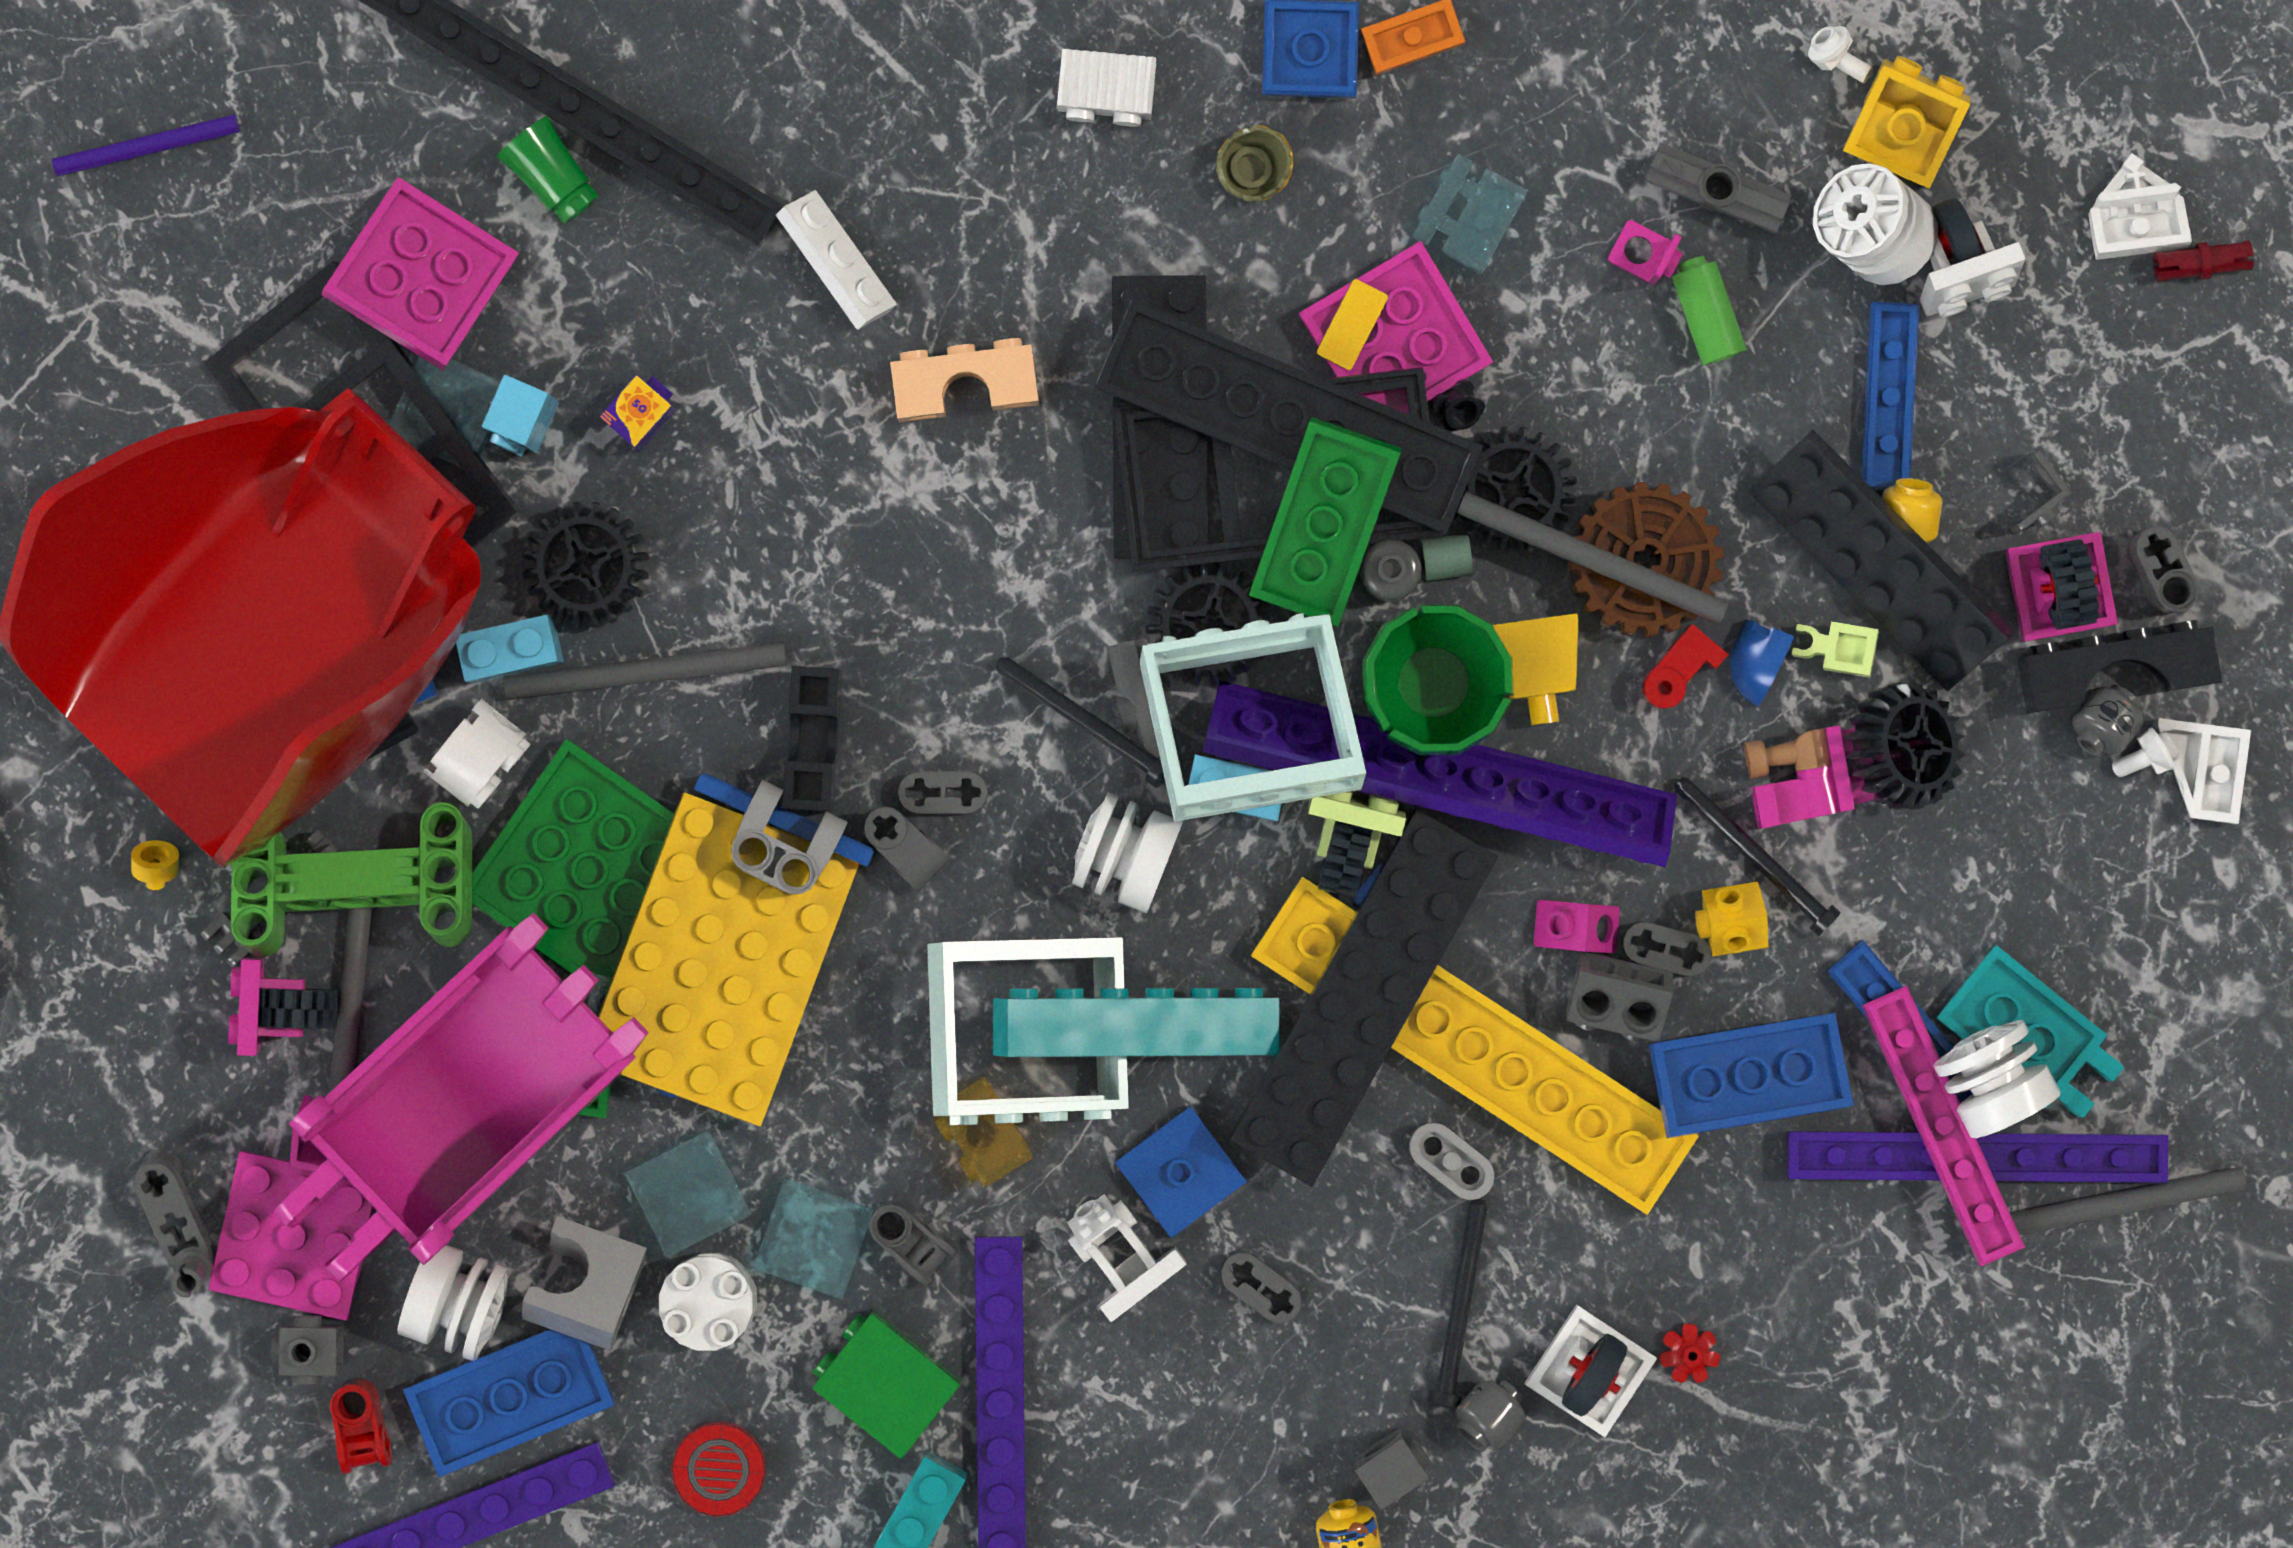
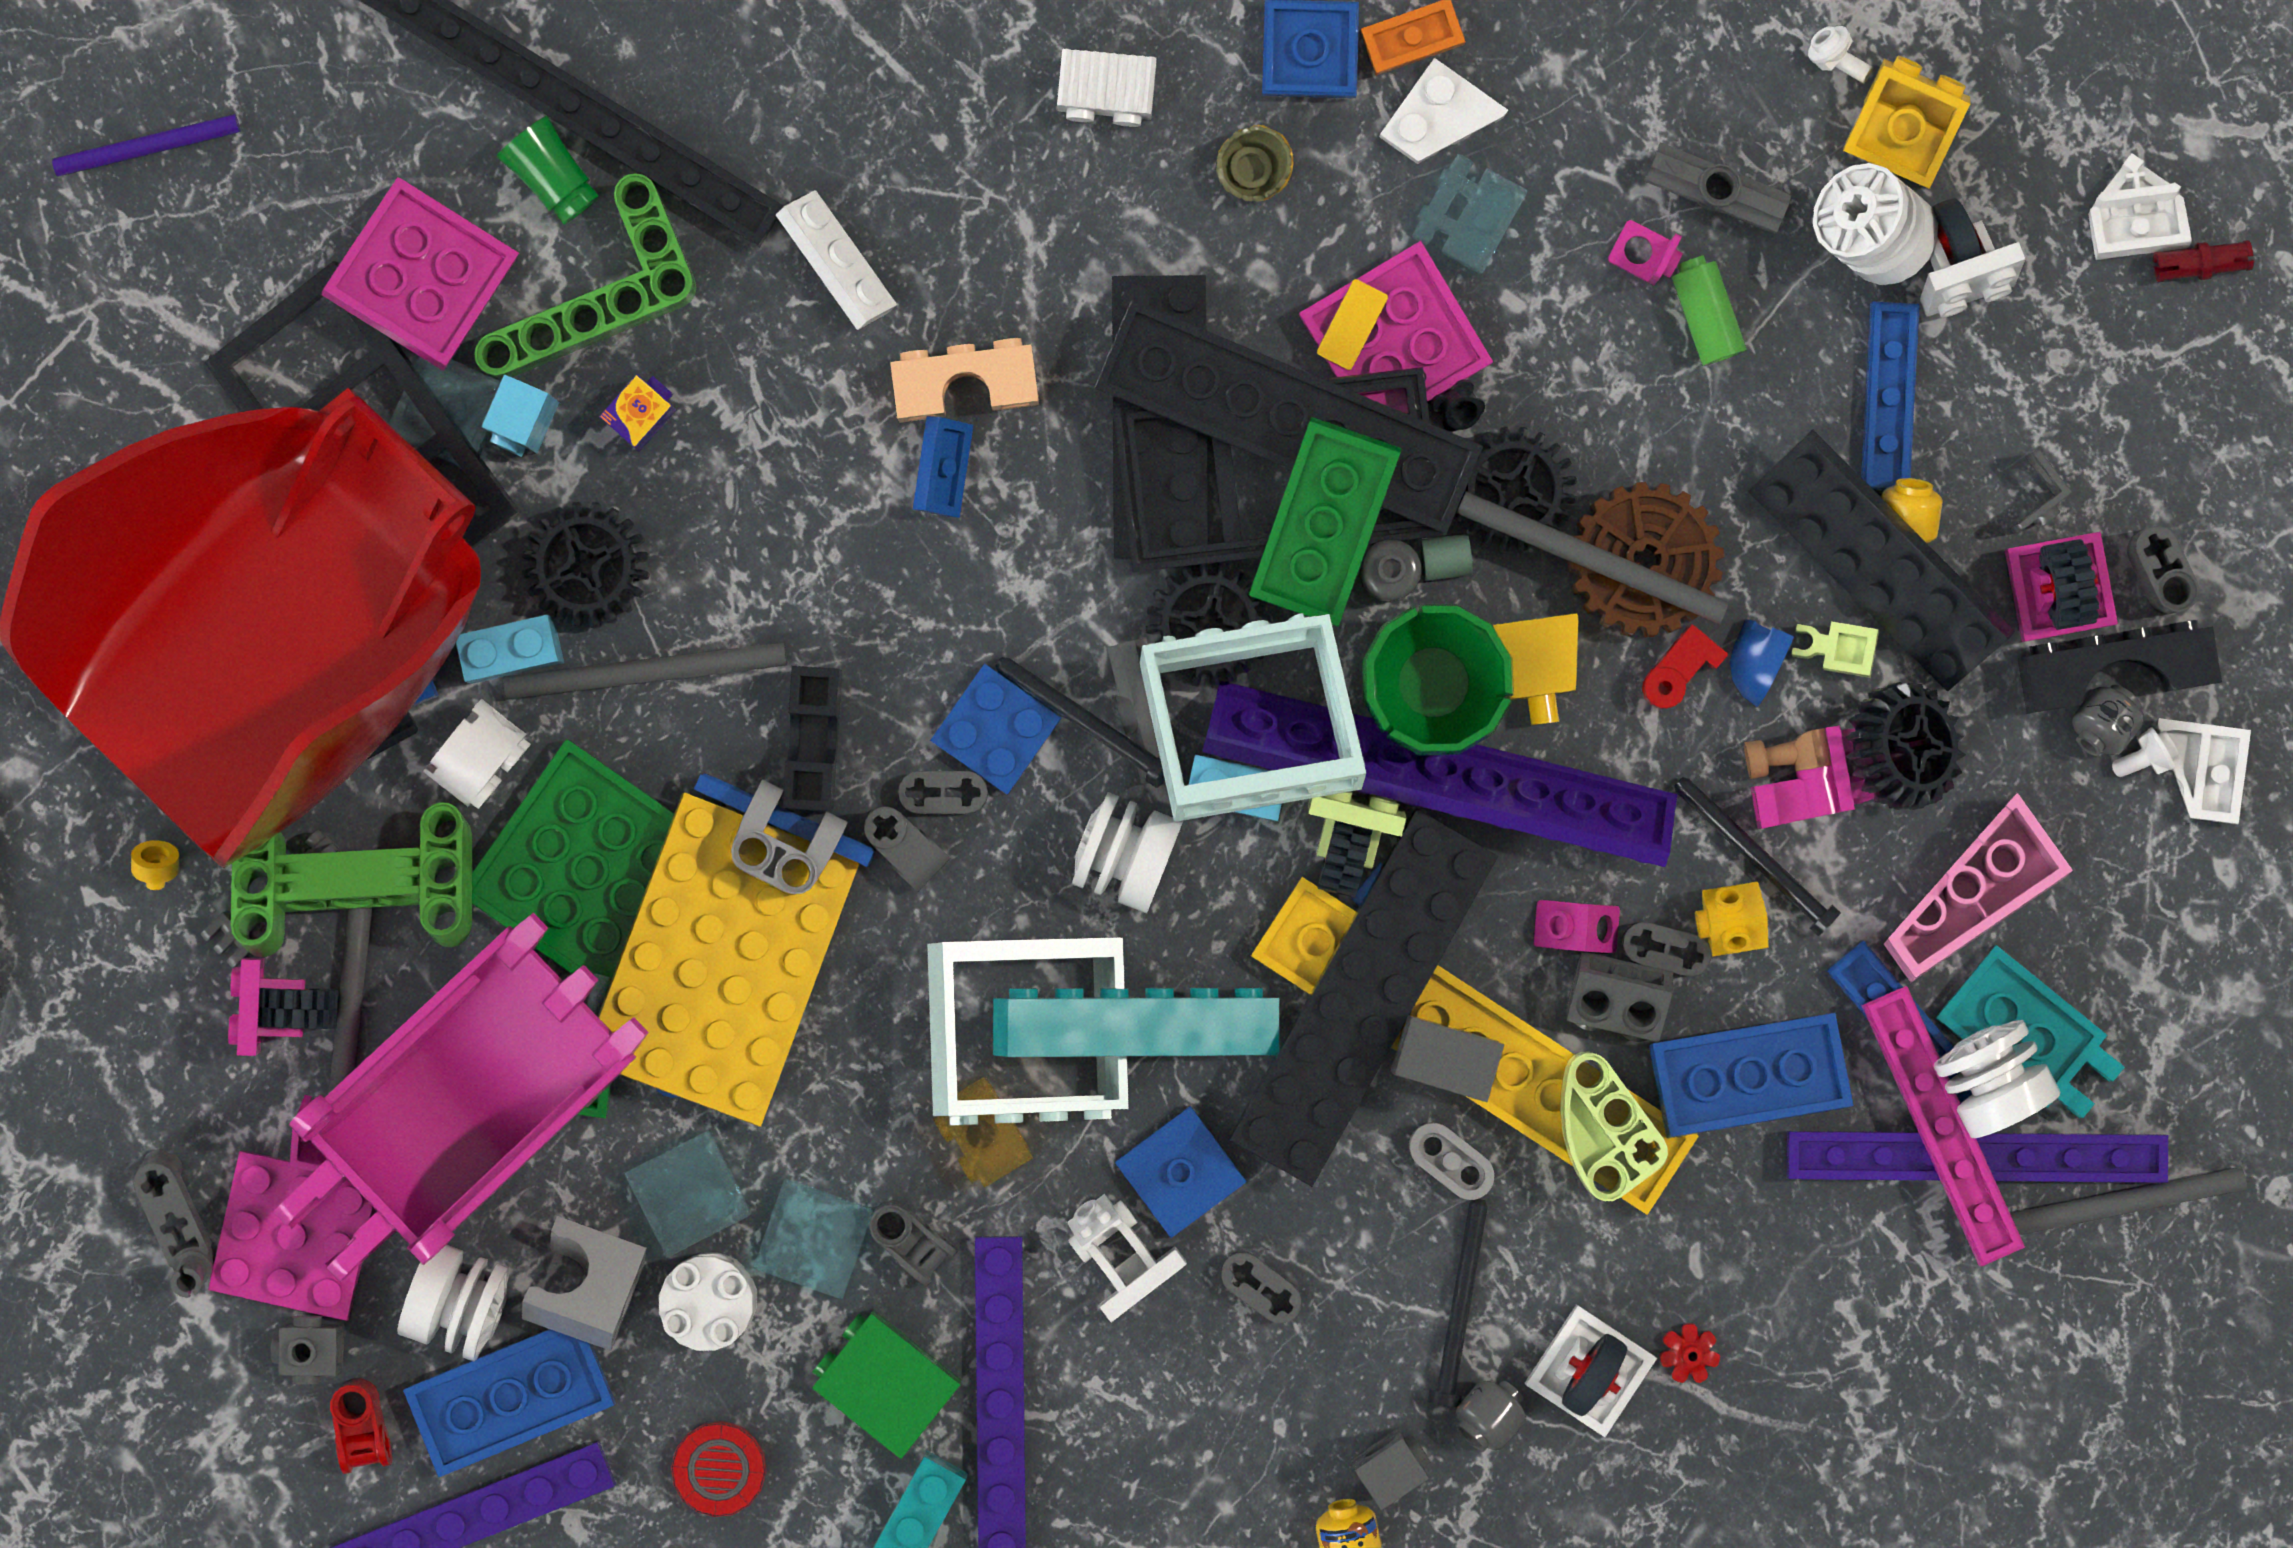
none -> bright green beam [474,173,697,380]
none -> blue plate [913,416,974,518]
none -> blue plate [930,663,1062,795]
none -> white wing [1379,58,1508,164]
none -> dark grey piece [1390,1015,1504,1102]
none -> yellowish green beam [1560,1051,1668,1201]
none -> bright pink wedge [1884,793,2073,983]

